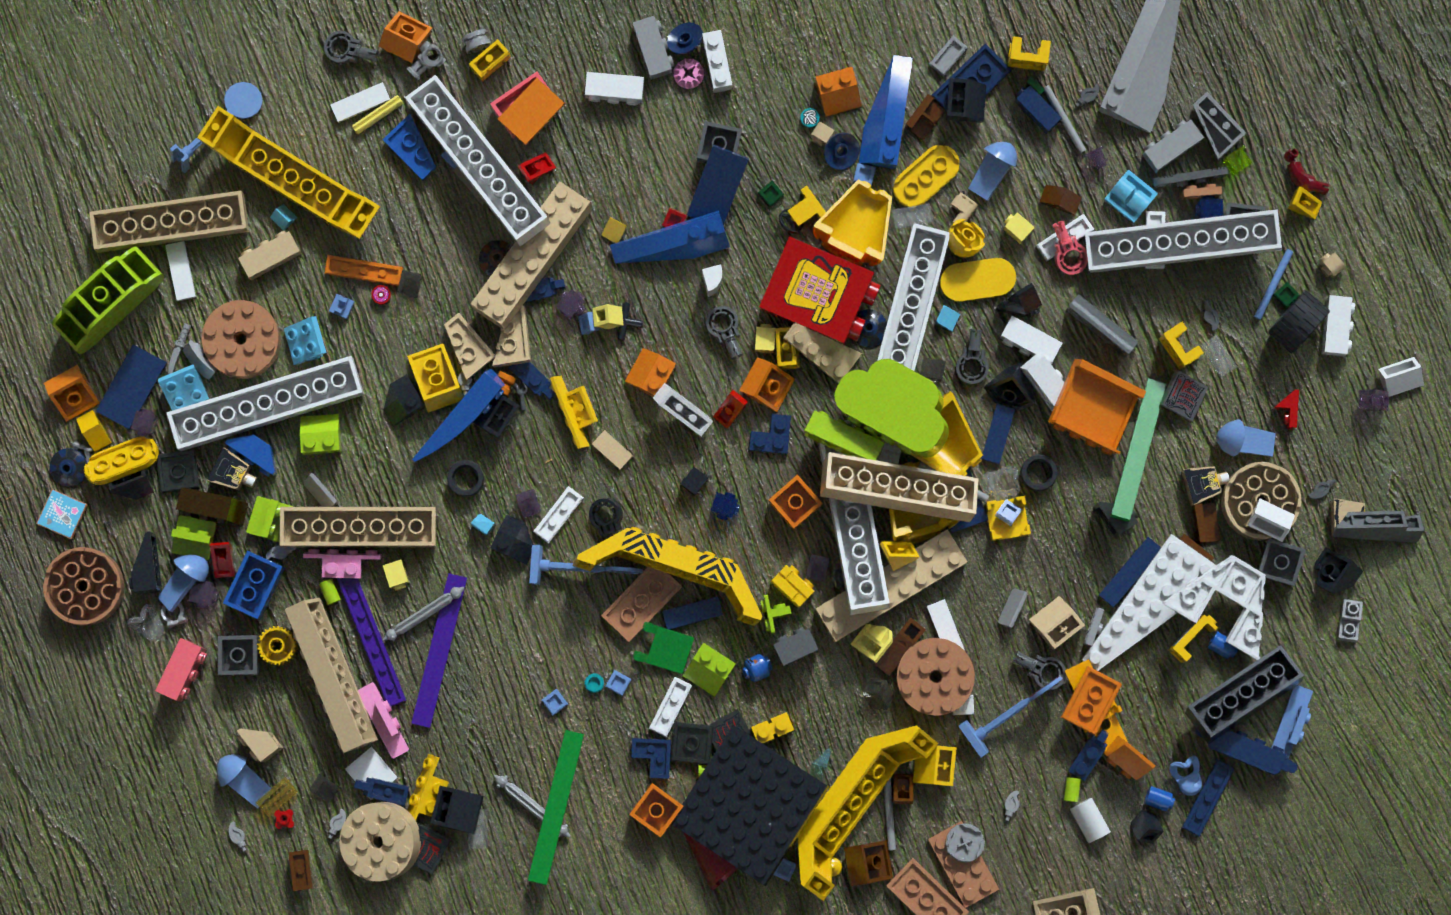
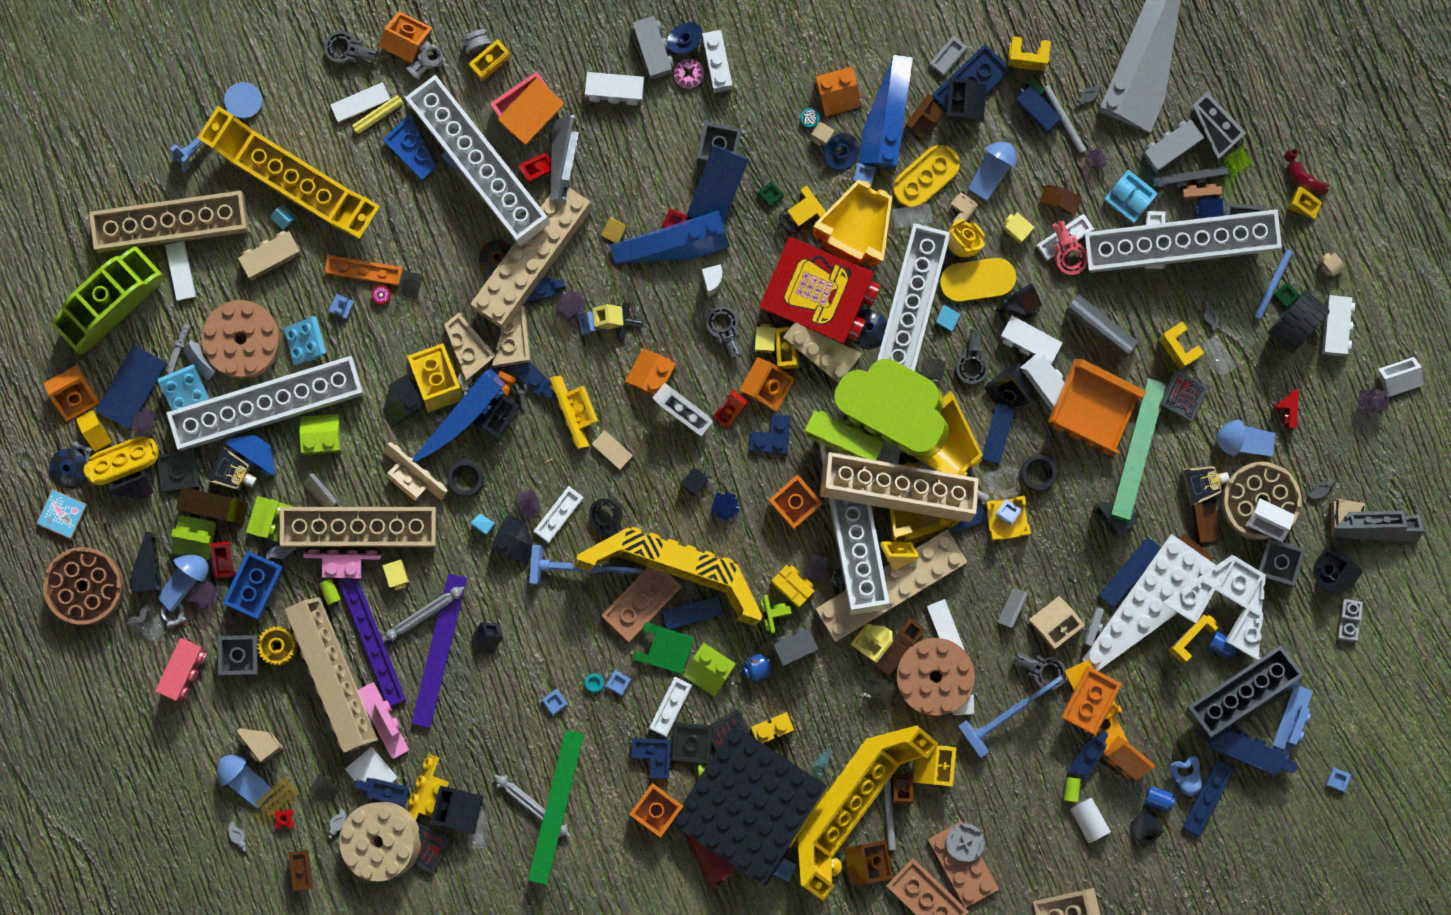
light grey piece [1005,791,1019,821] -> none
none -> tan bracket [384,442,448,501]
none -> black panel [472,622,503,653]
none -> dark grey wedge [551,115,579,204]
none -> medium blue tile [1326,767,1351,793]

